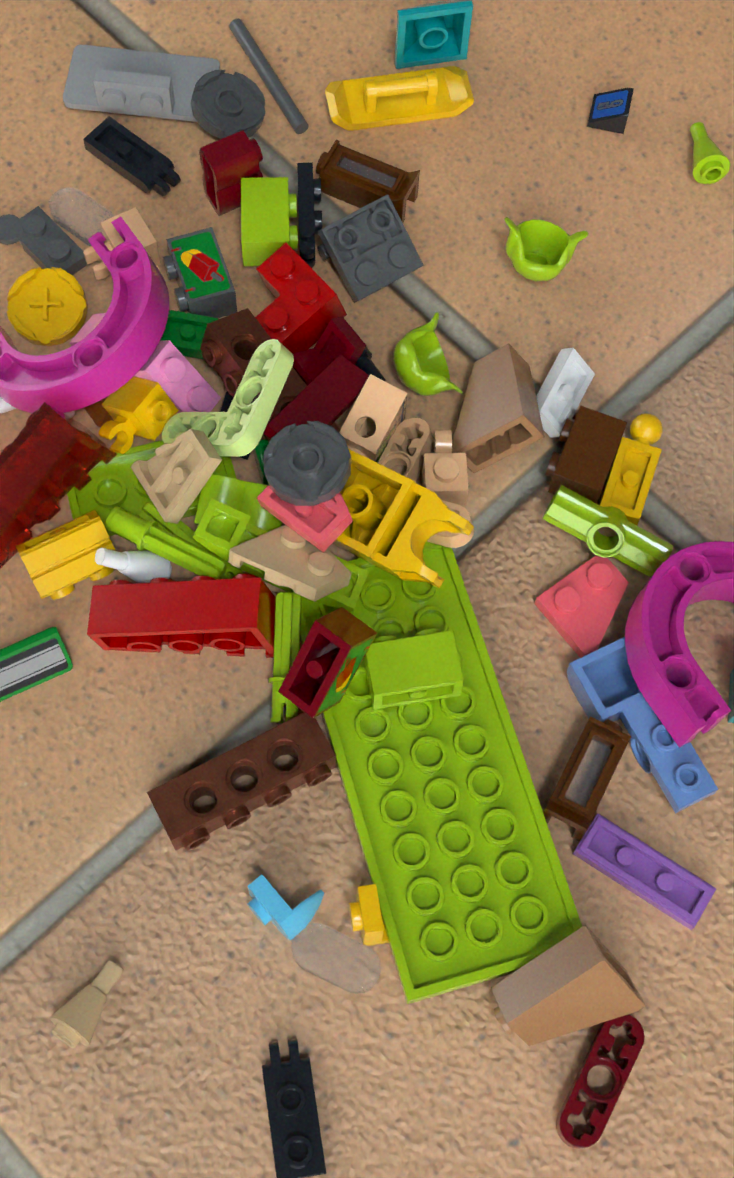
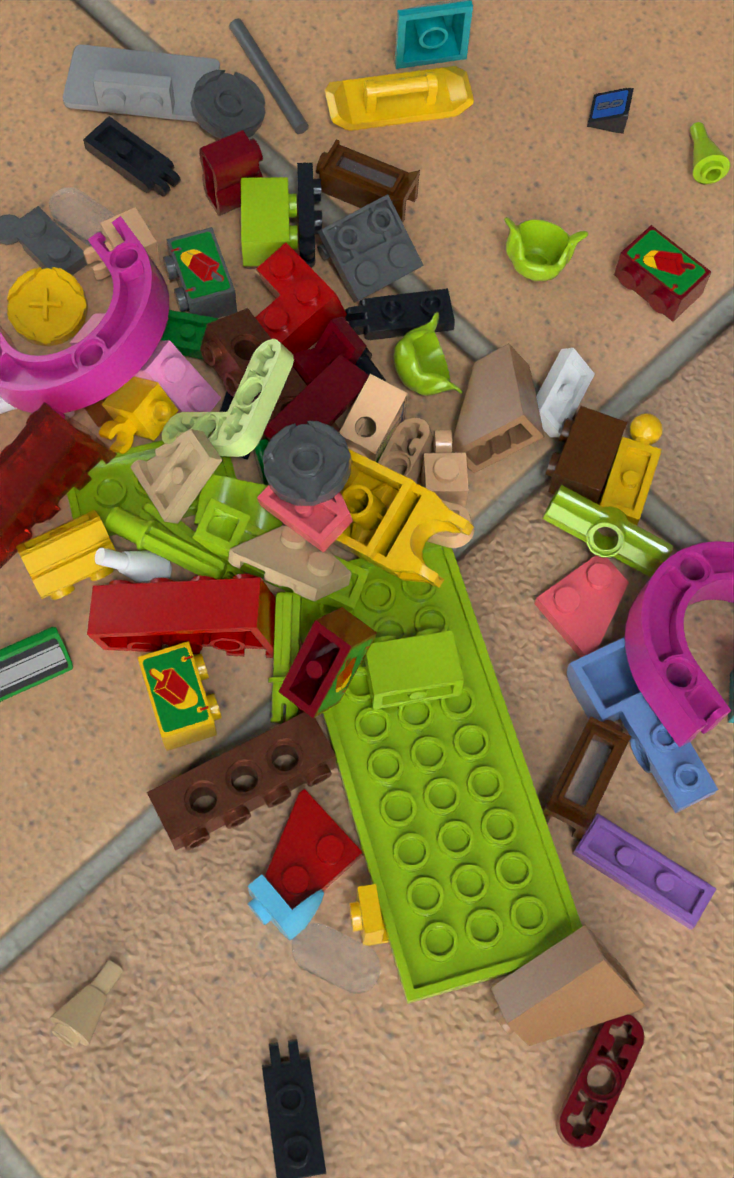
none -> brick [137,641,222,751]
none -> red wing [265,789,363,910]
none -> black hinge [345,288,455,340]
none -> brick [614,225,711,322]

